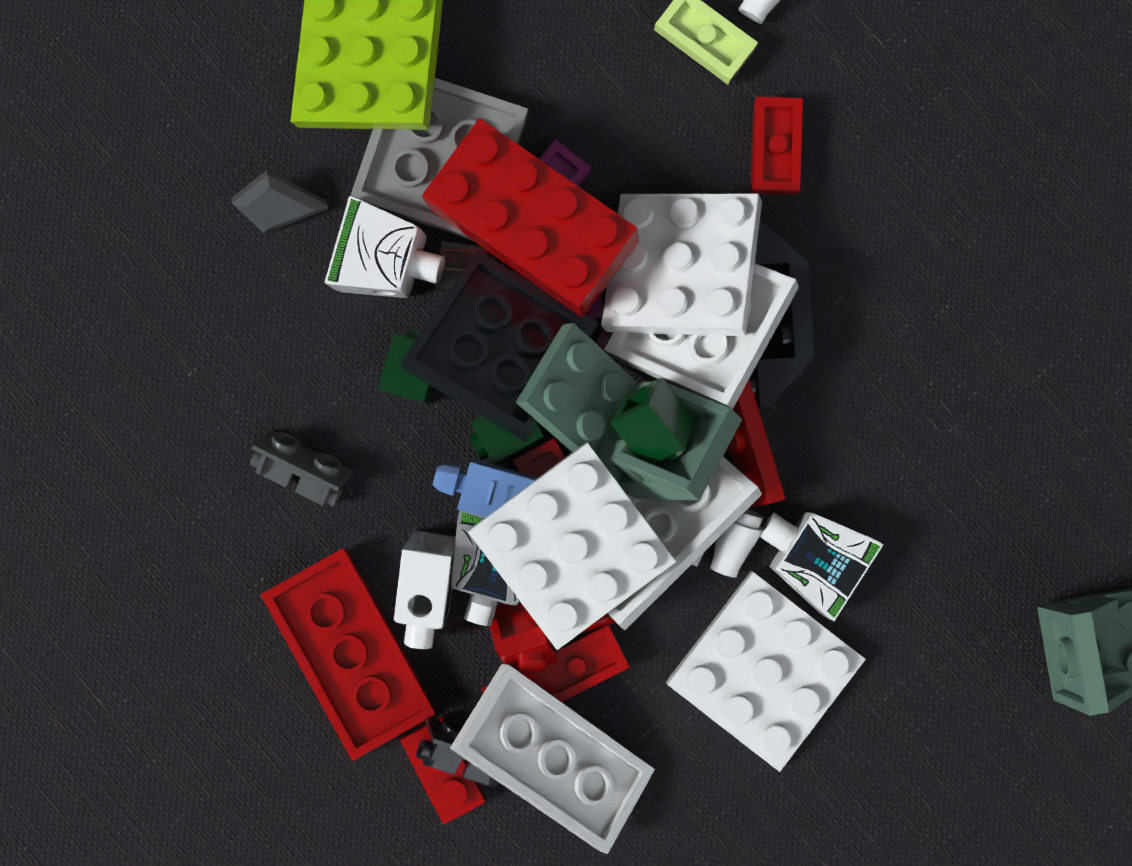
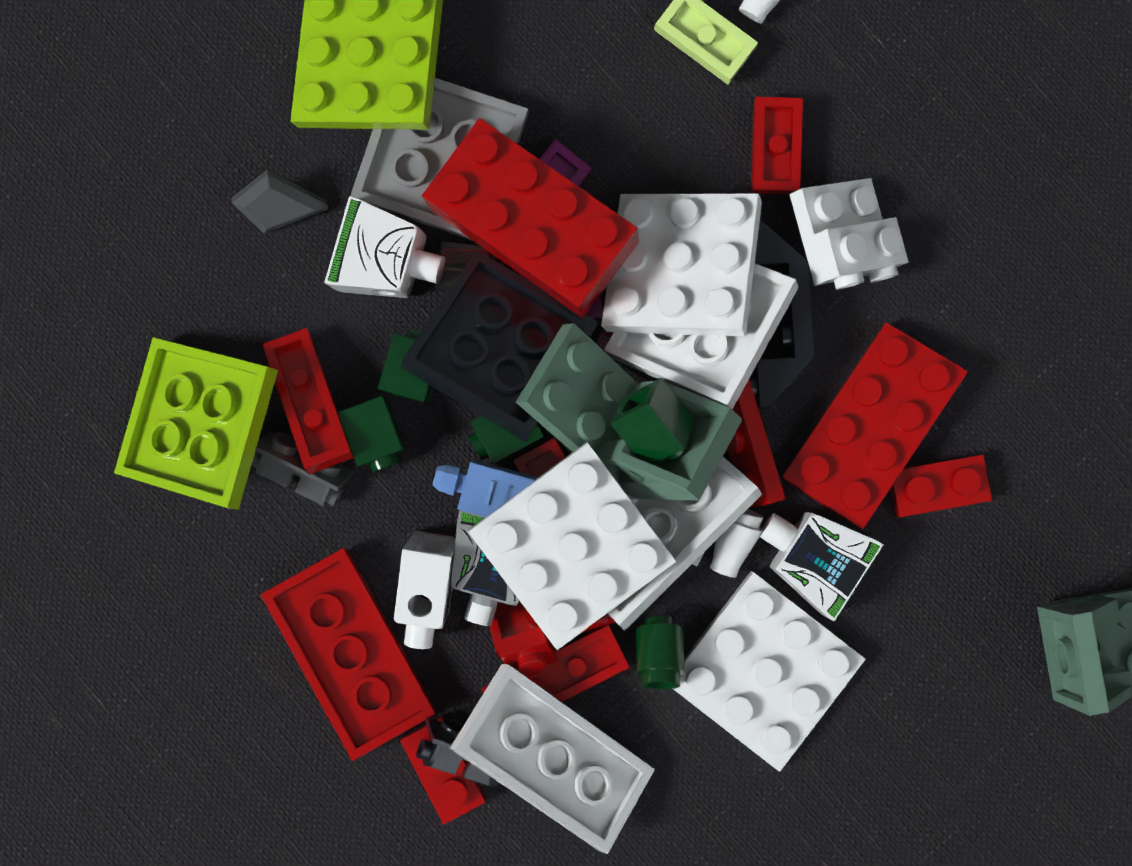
none -> lime plate [114,337,278,510]
none -> red plate [262,328,354,475]
none -> dark green brick [338,396,408,472]
none -> dark green brick [636,616,685,690]
none -> red plate [782,322,968,531]
none -> white plate [790,178,909,290]
none -> red plate [890,455,992,517]

